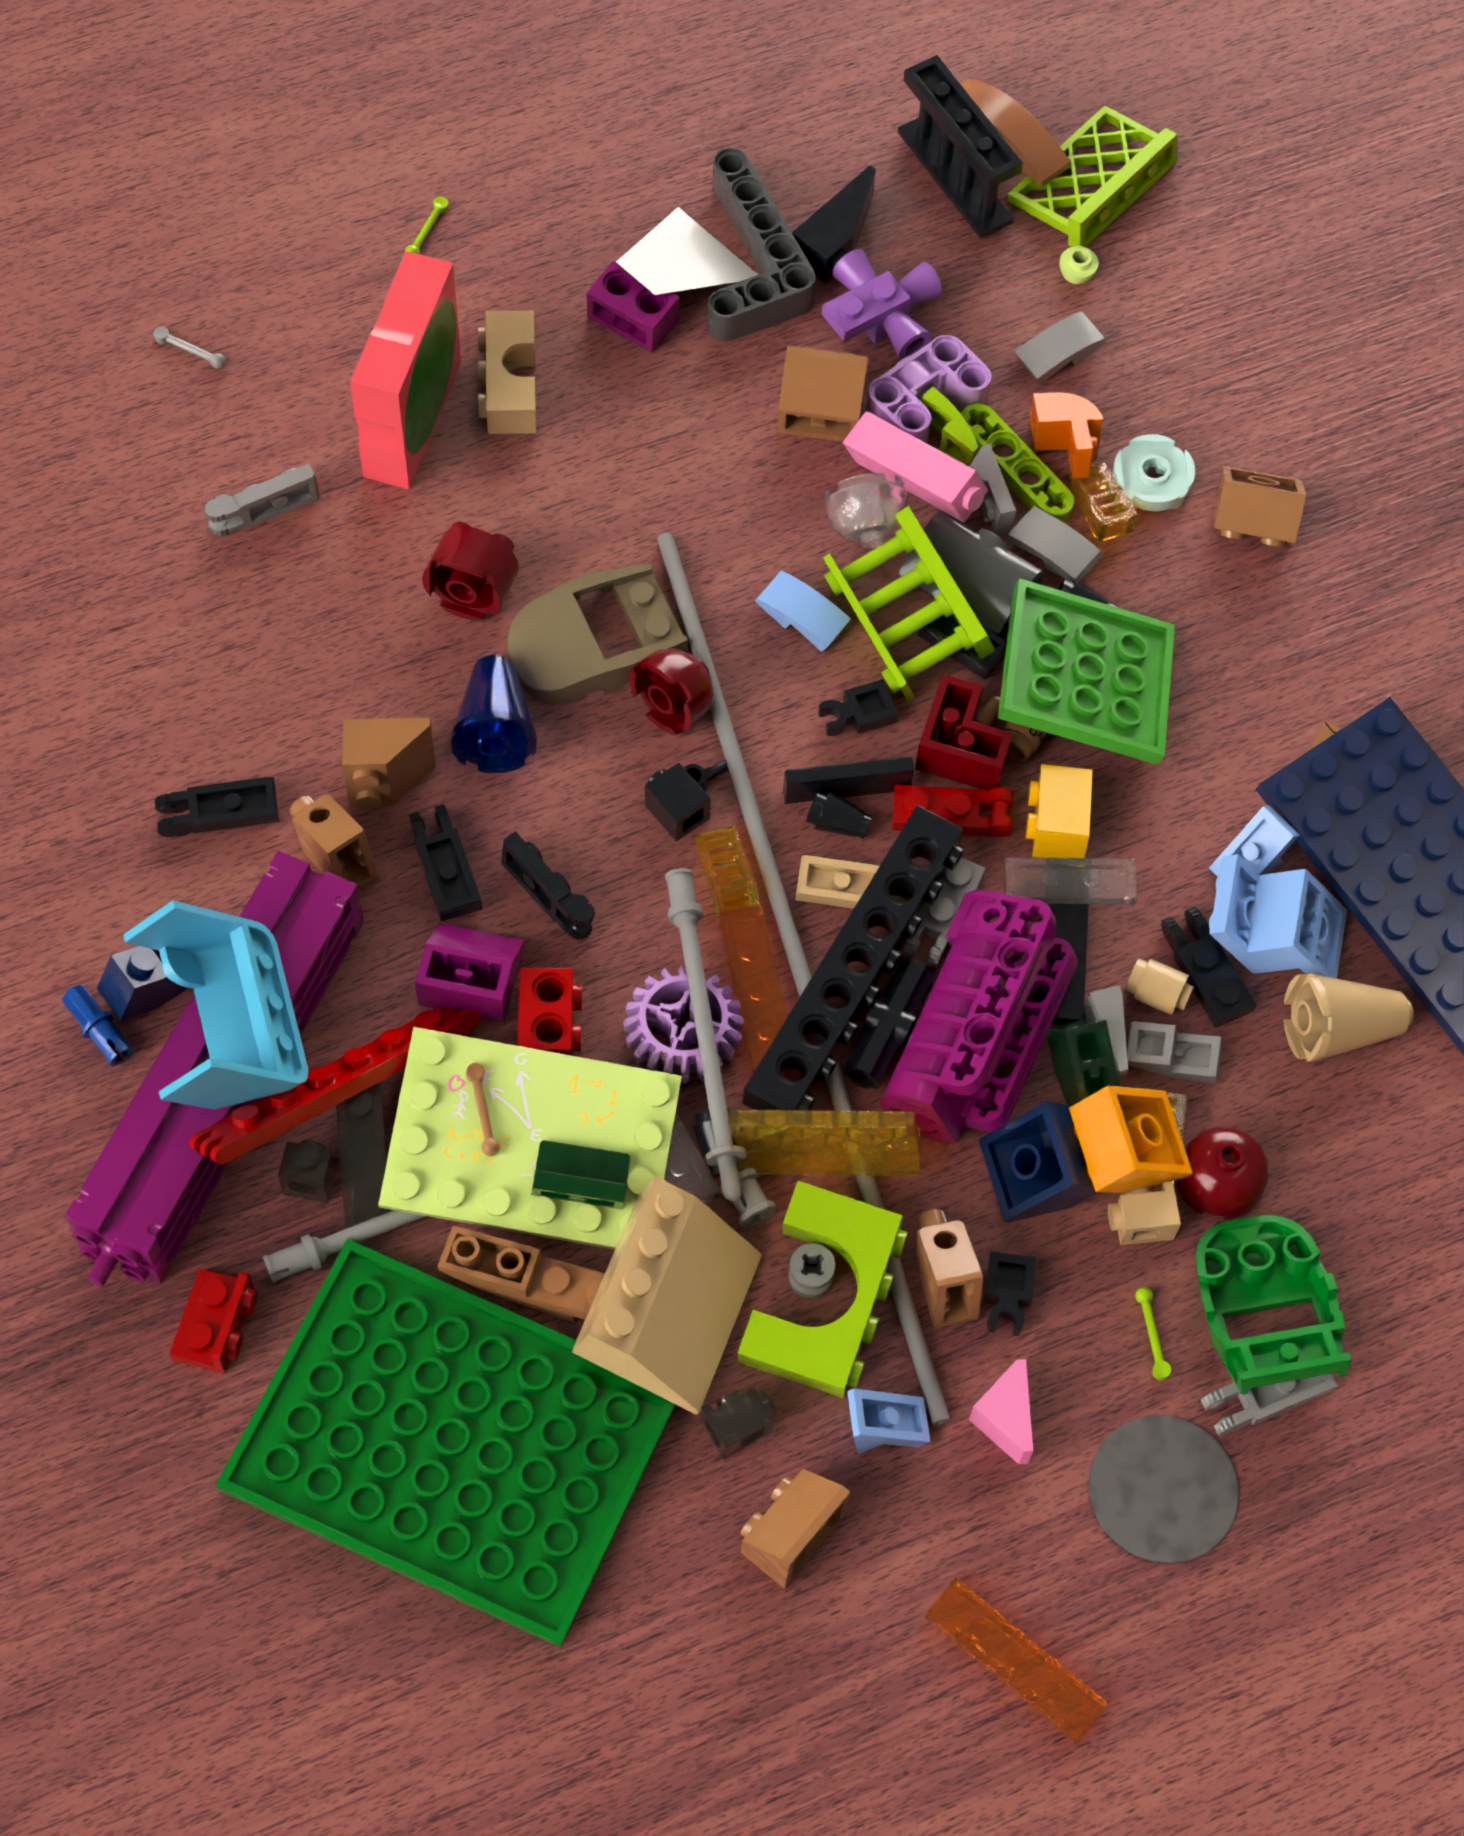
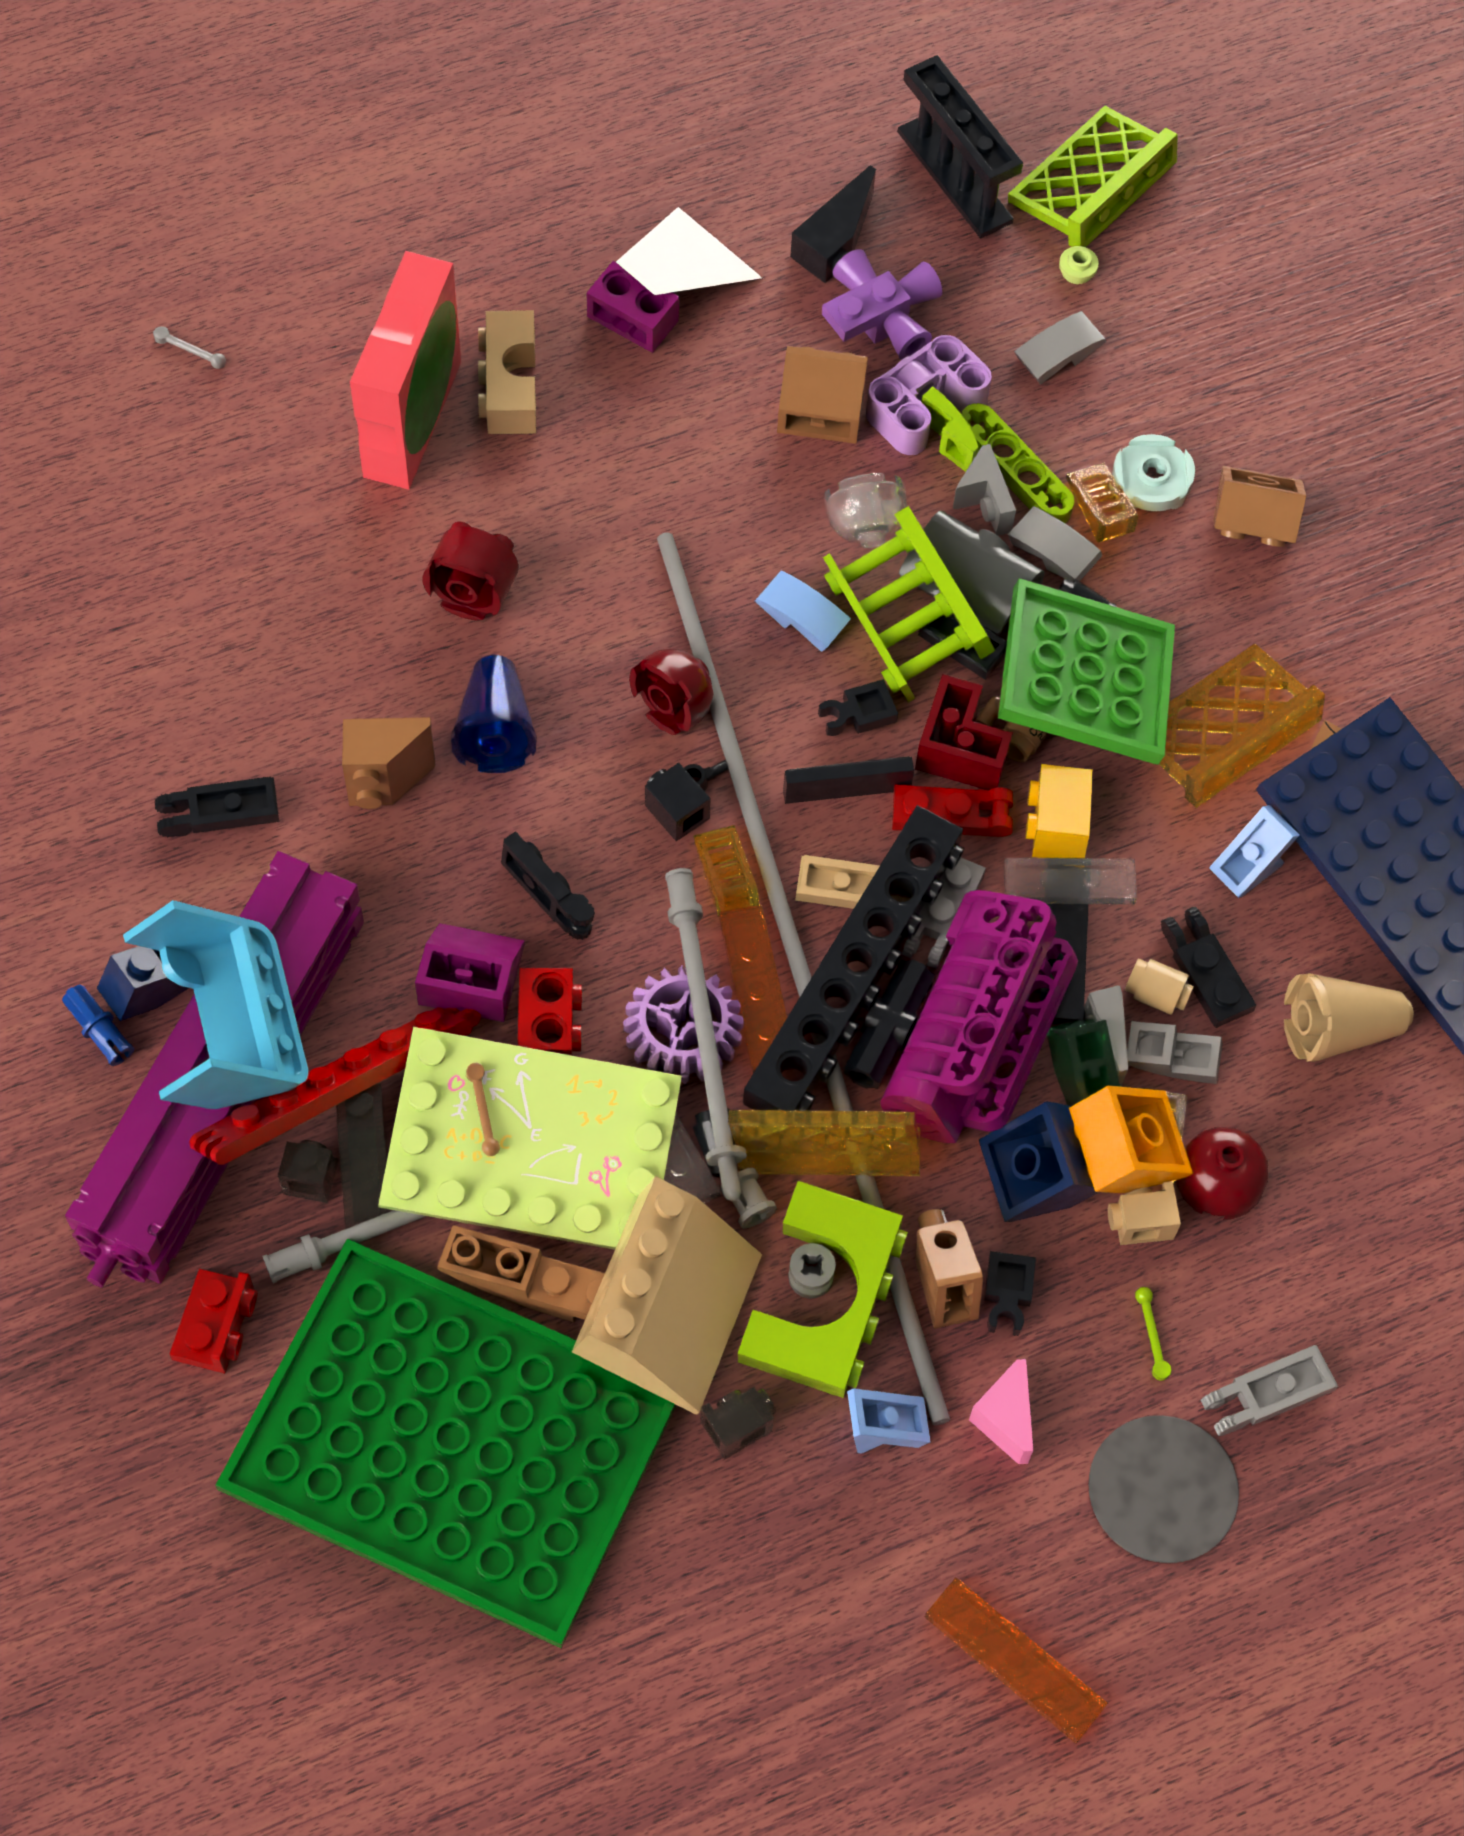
light grey hinge [204,464,320,537] -> none
medium nougat torso [290,795,379,890] -> none
lime hinge [404,197,449,254] -> none
black hinge [409,804,483,922] -> none
dark tan slope [507,564,688,703] -> none
dark green panel [531,1140,630,1209] -> none
dark grey beam [707,147,816,342] -> none
medium nougat slope [740,1469,850,1589] -> none
black cone [806,789,872,839] -> none
bright pink brick [842,411,989,523] -> none
nougat slope [960,79,1070,187] -> none
orange brick [1029,392,1103,478] -> none
green slope [1196,1215,1351,1395] -> none
light blue bracket [1209,854,1347,979] -> none
none -> clear yellow fence [1159,644,1325,808]

